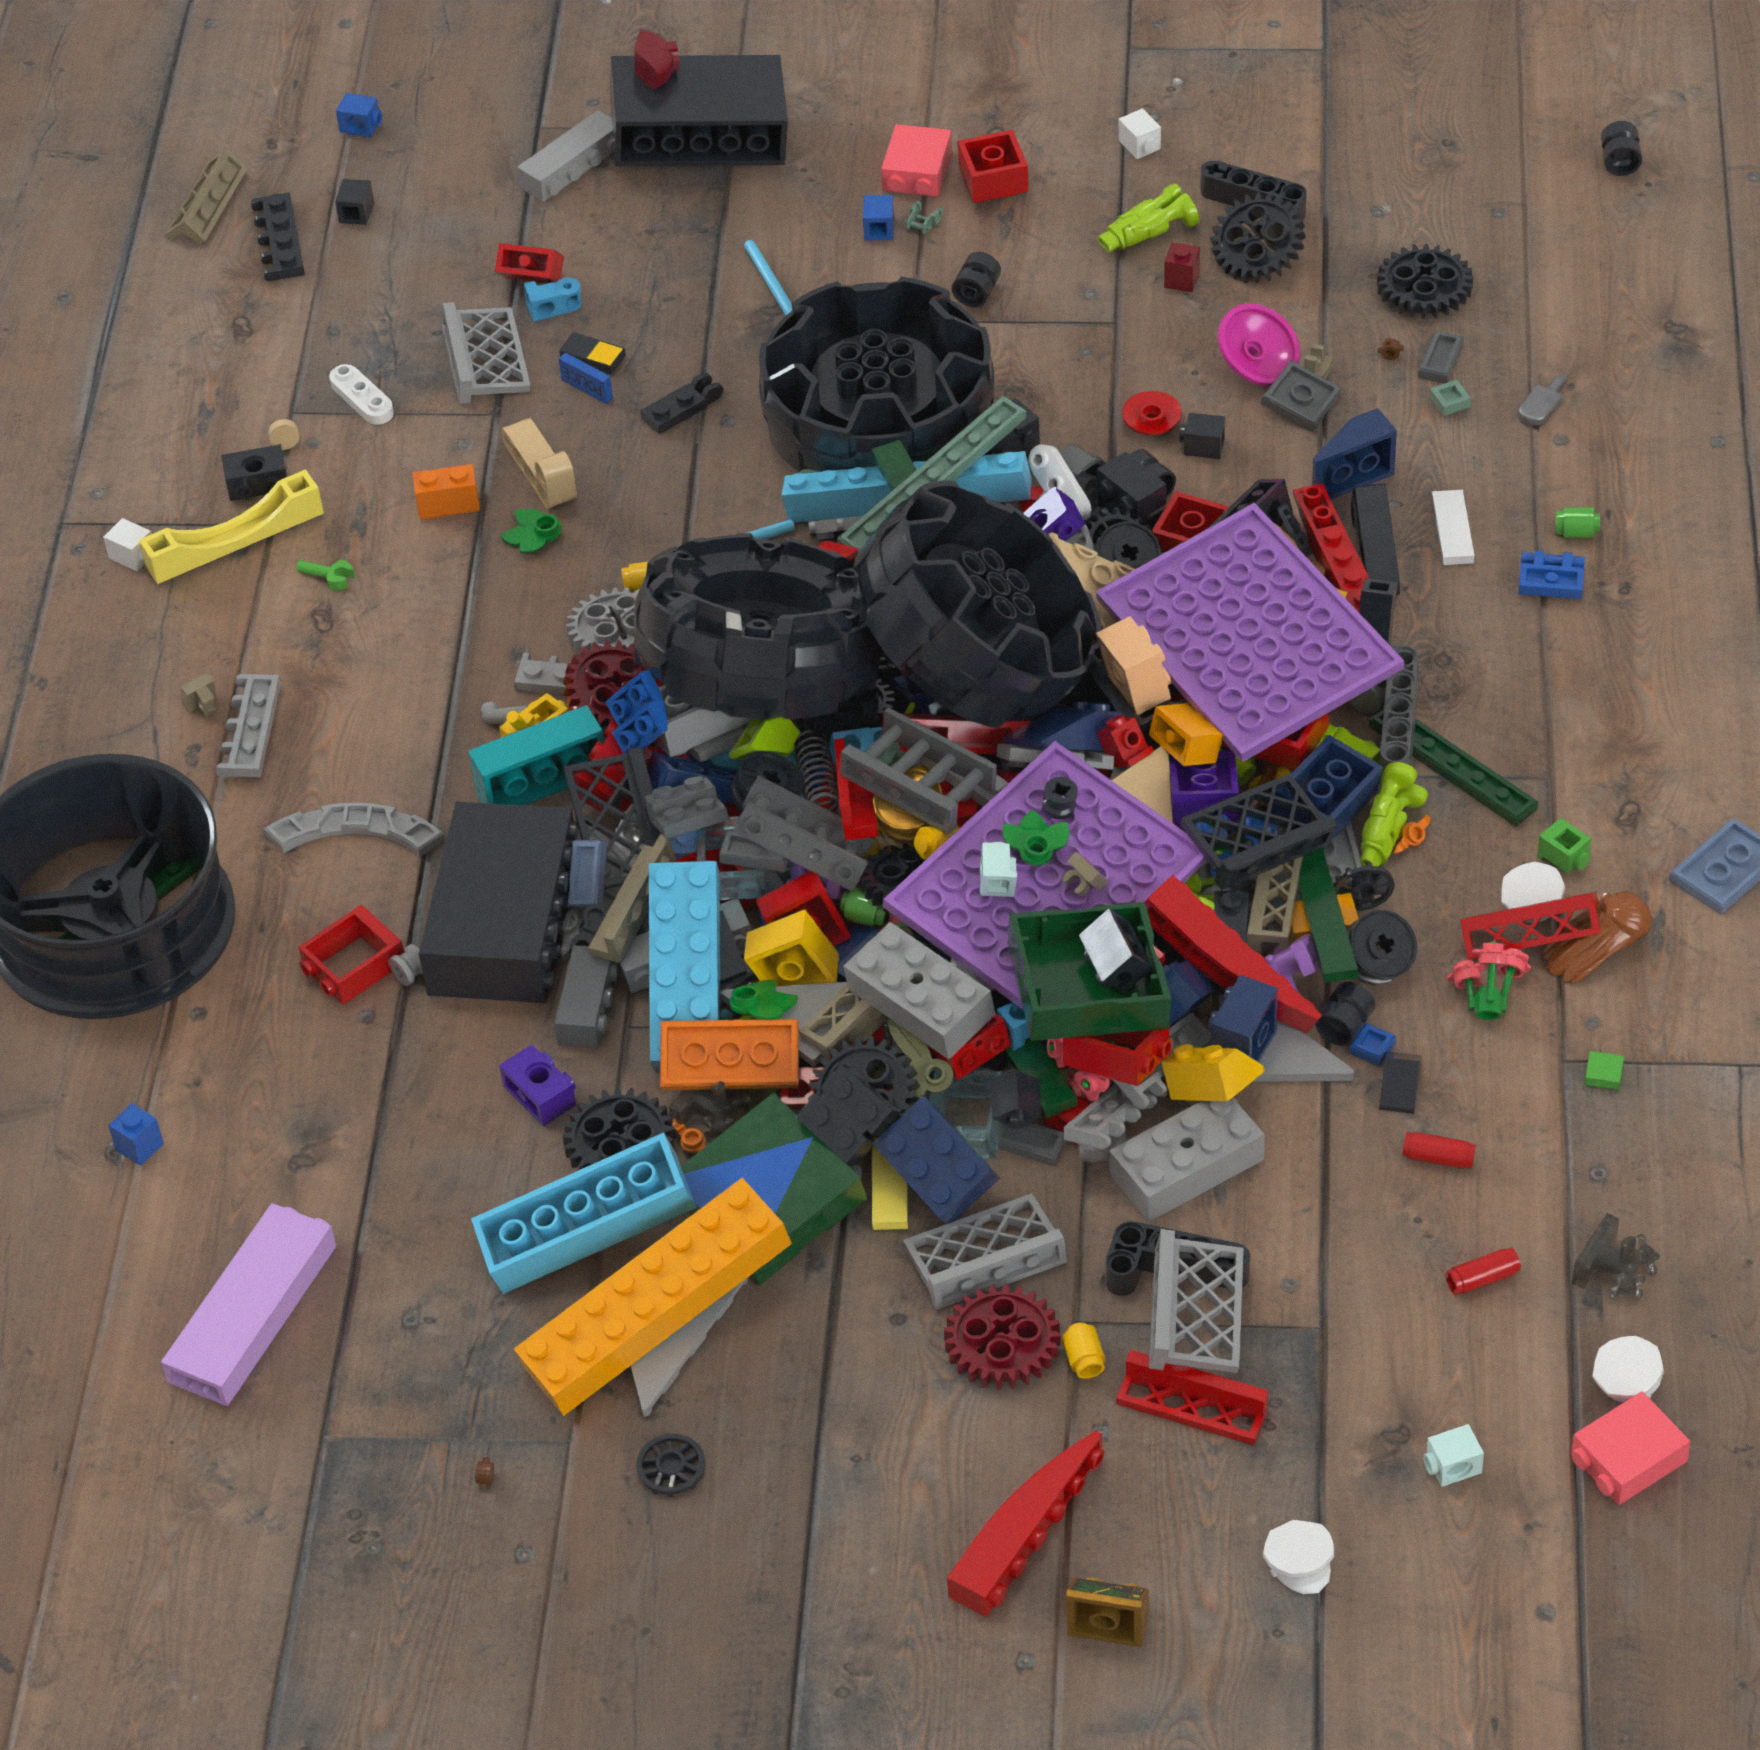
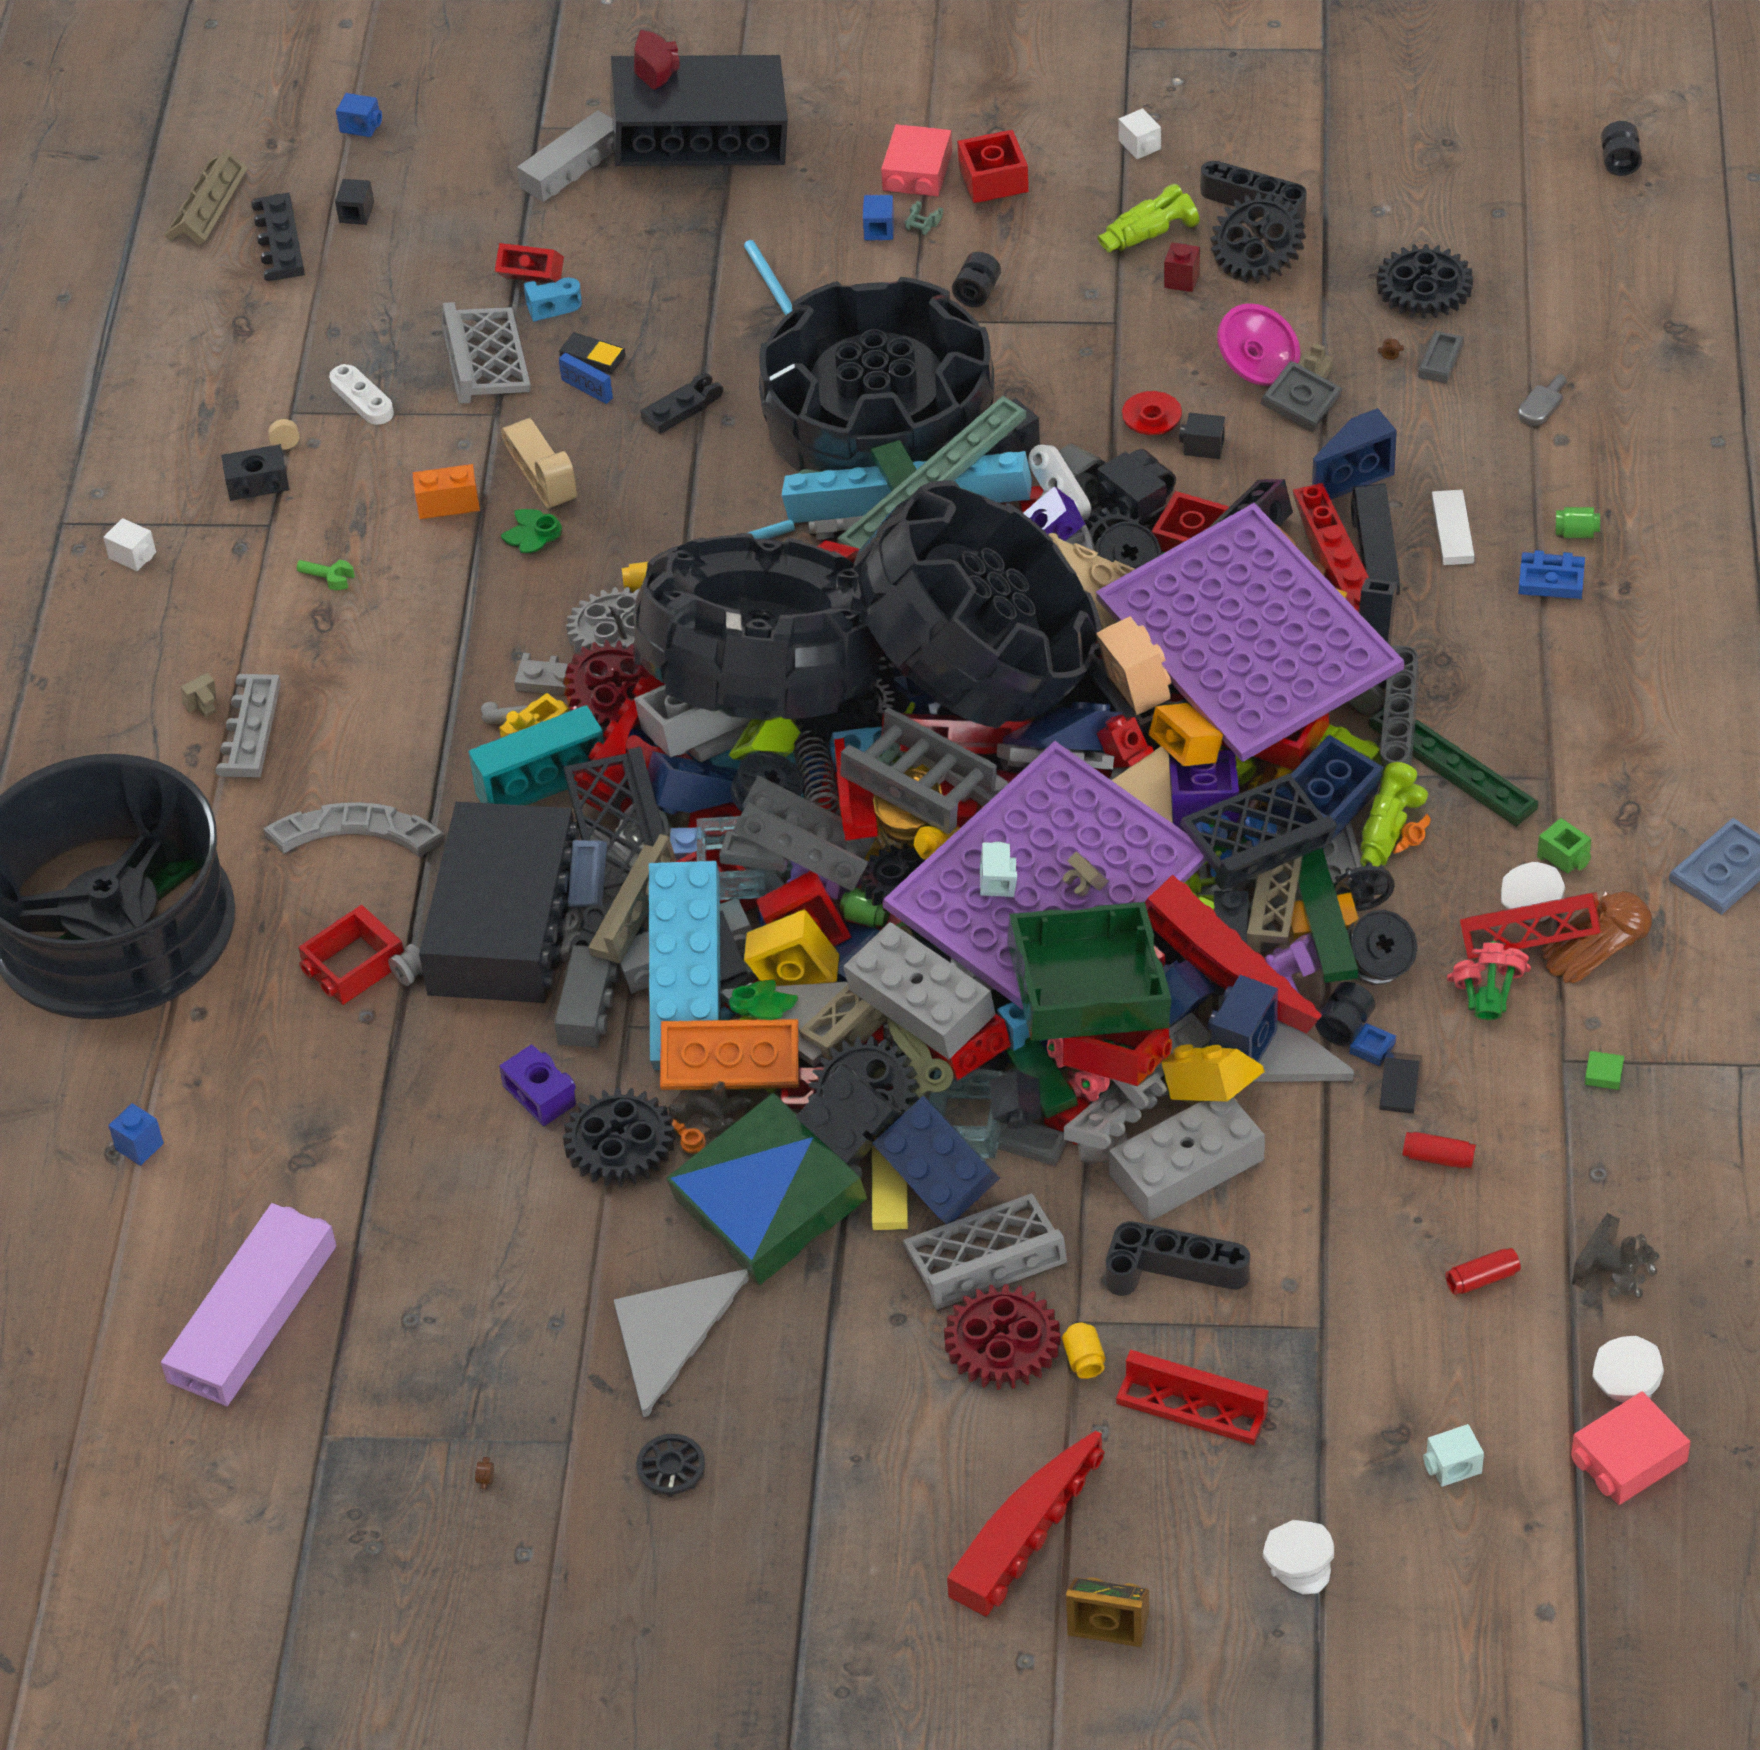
light yellow arch [139,469,324,584] -> none
medium azure brick [471,1132,697,1294] -> none
light orange brick [514,1178,792,1416] -> none
blue slope [605,669,668,754] -> none
dark grey plate [644,776,729,839] -> none
green plate [1002,810,1069,866] -> none
black wheel [1042,777,1078,819] -> none
brick [1079,908,1153,995] -> none
light grey fence [1149,1229,1244,1373] -> none
black wheel [1277,503,1313,557] -> none
sand green plate [1430,380,1471,416] -> none

